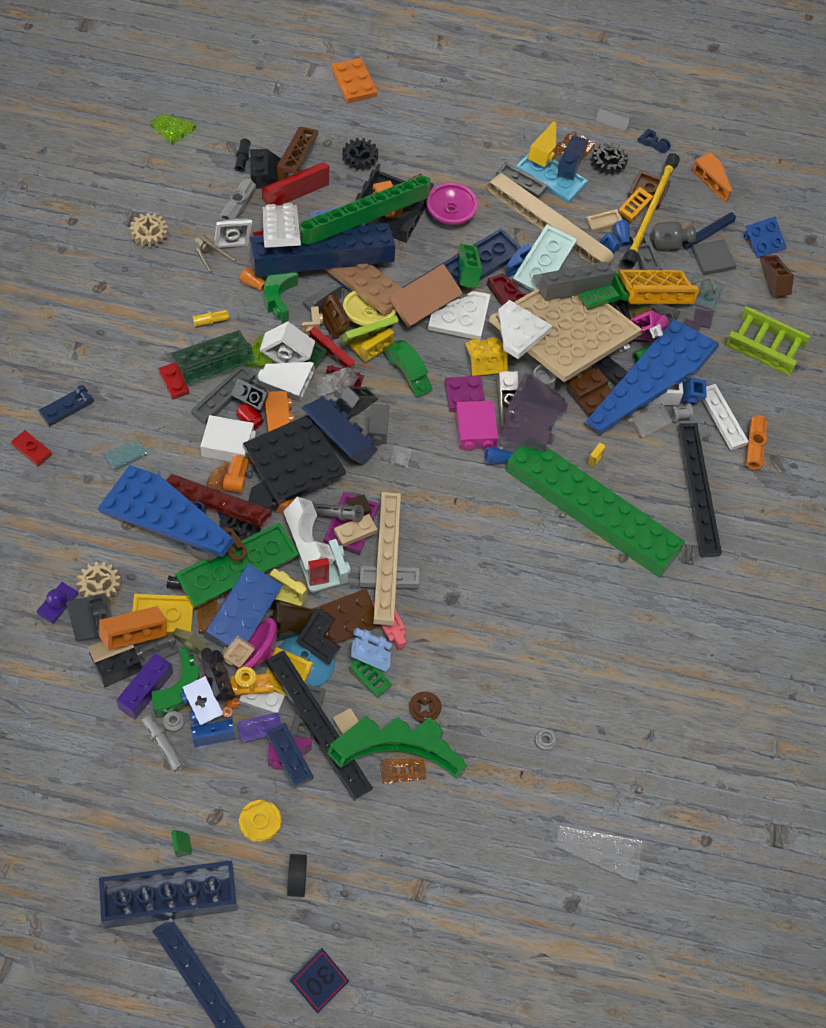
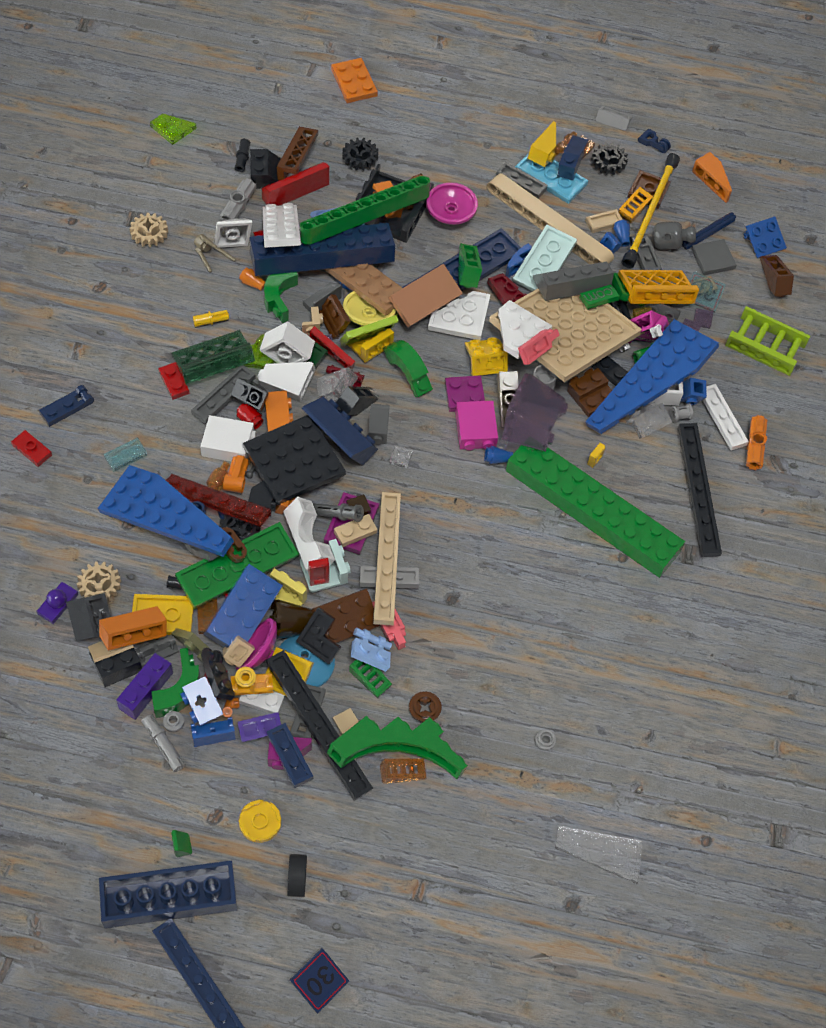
none -> coral hinge [518,329,560,365]

